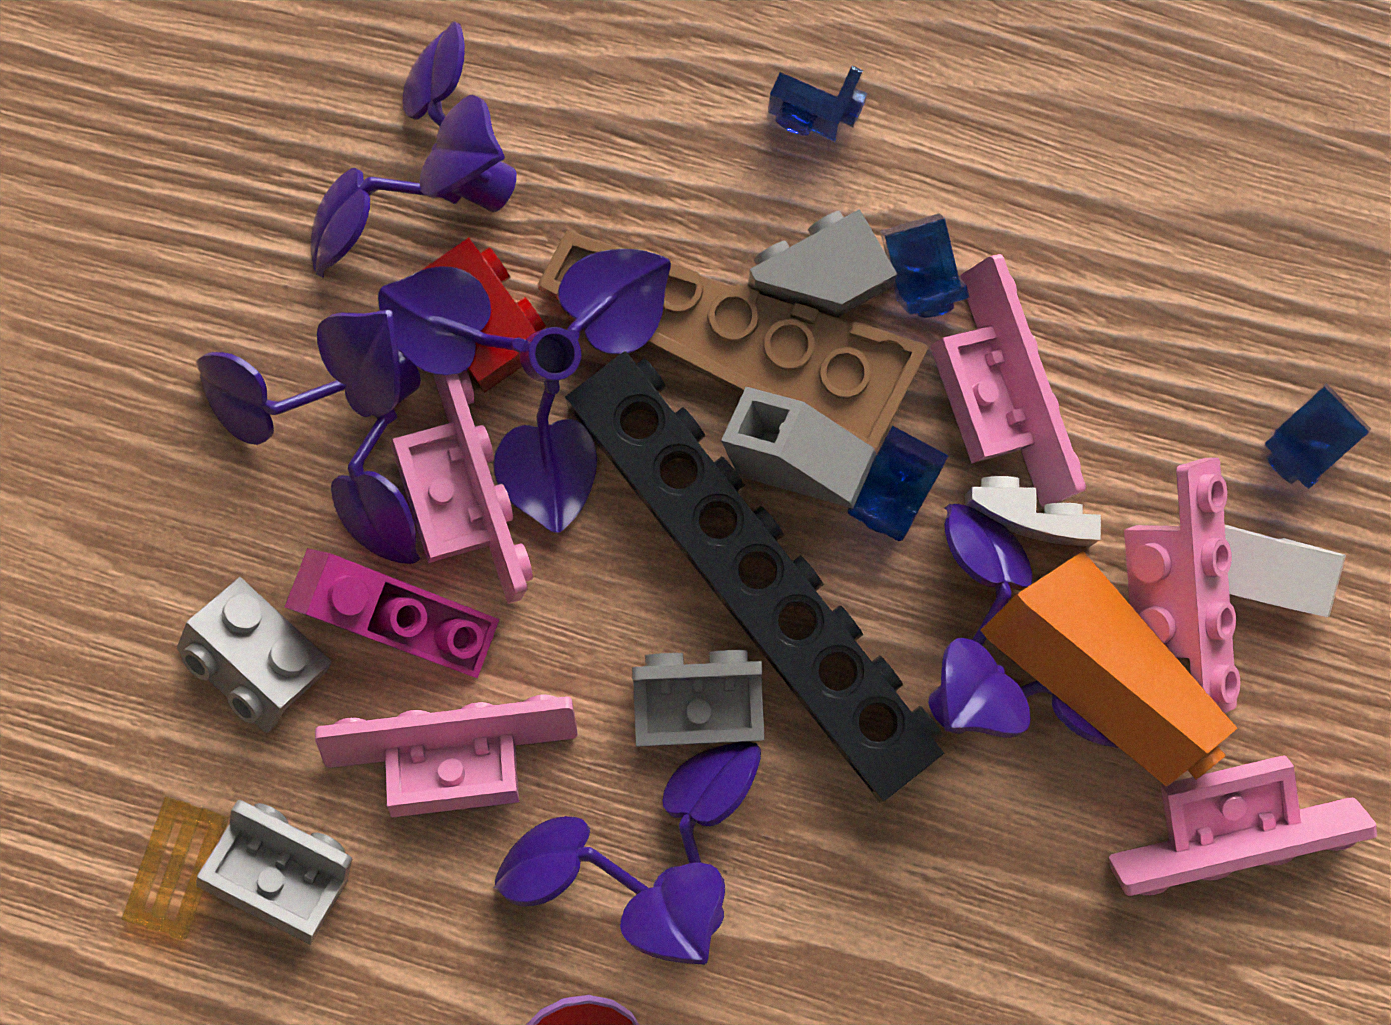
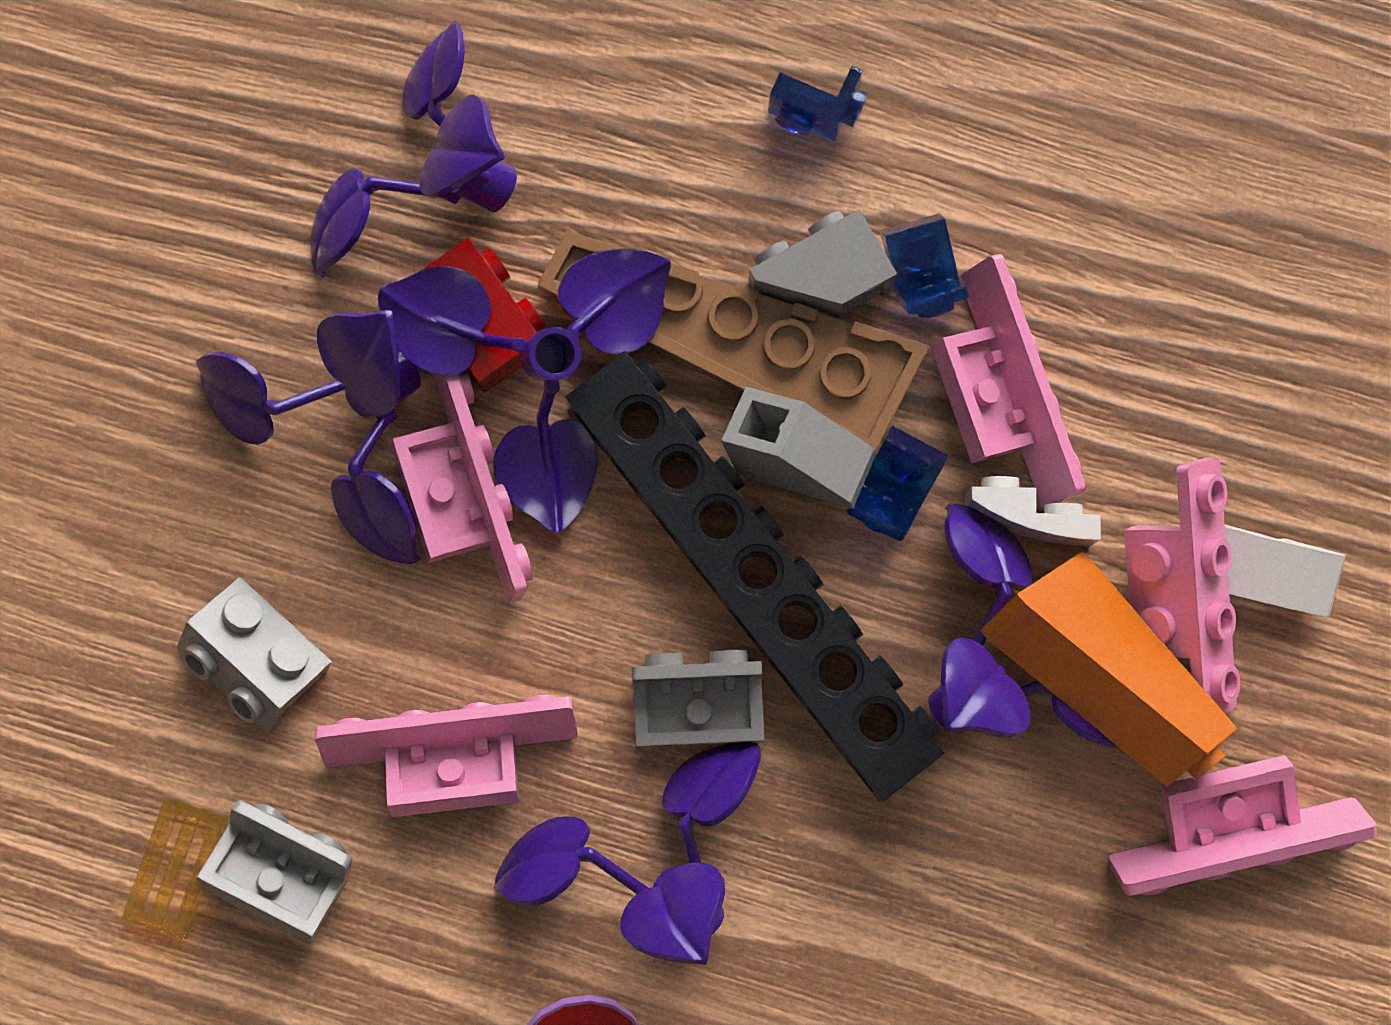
dark pink slope [285,548,500,679] -> none
clear blue bracket [1264,383,1371,489] -> none

